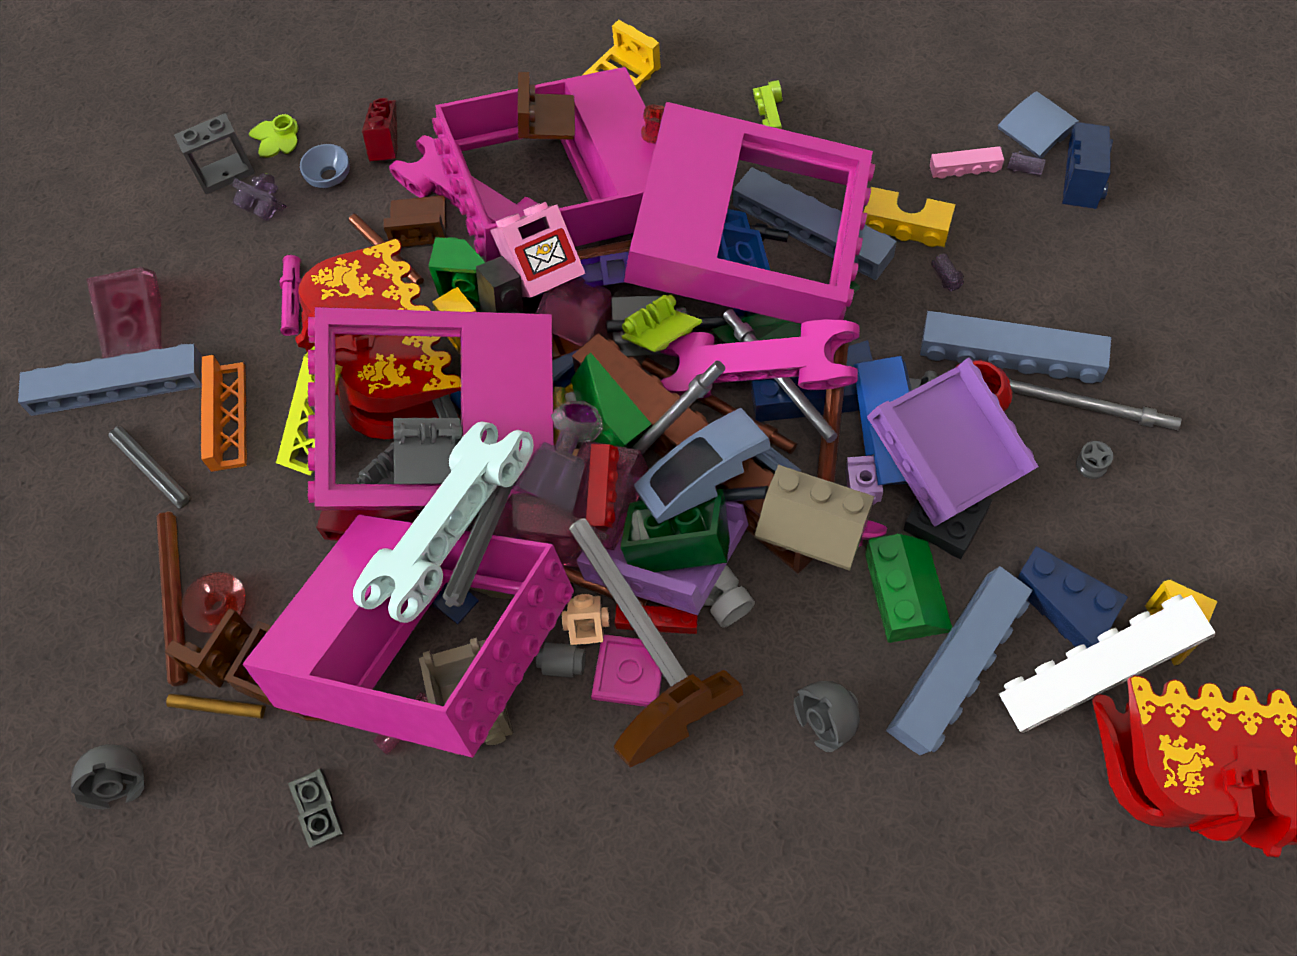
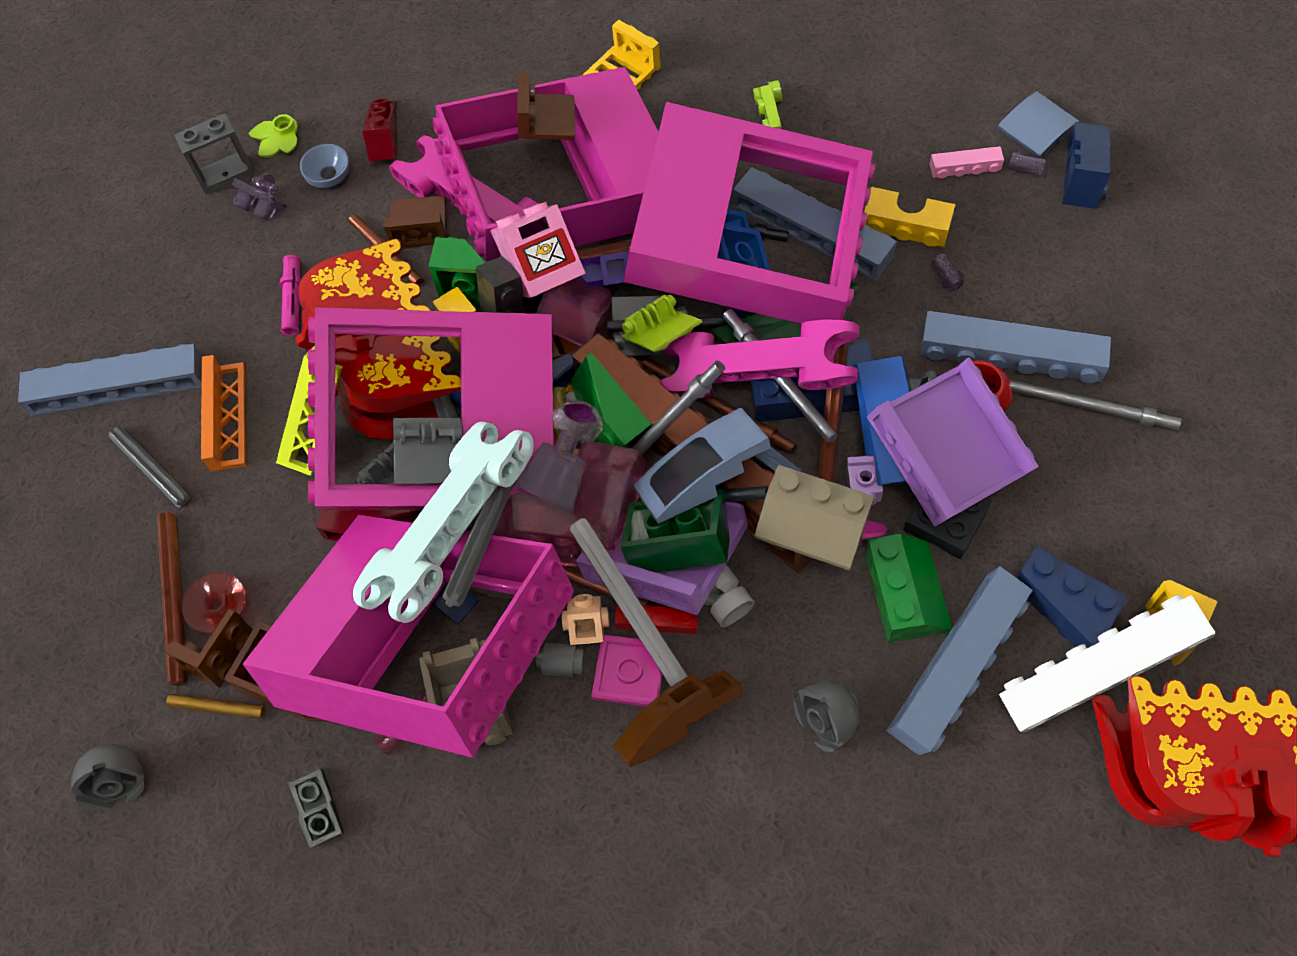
clear pink slope [87,267,161,359] -> none
red piece [586,444,619,528] -> none
clear red bush [641,104,664,144] -> none
dark grey wheel [1076,441,1113,479] -> none

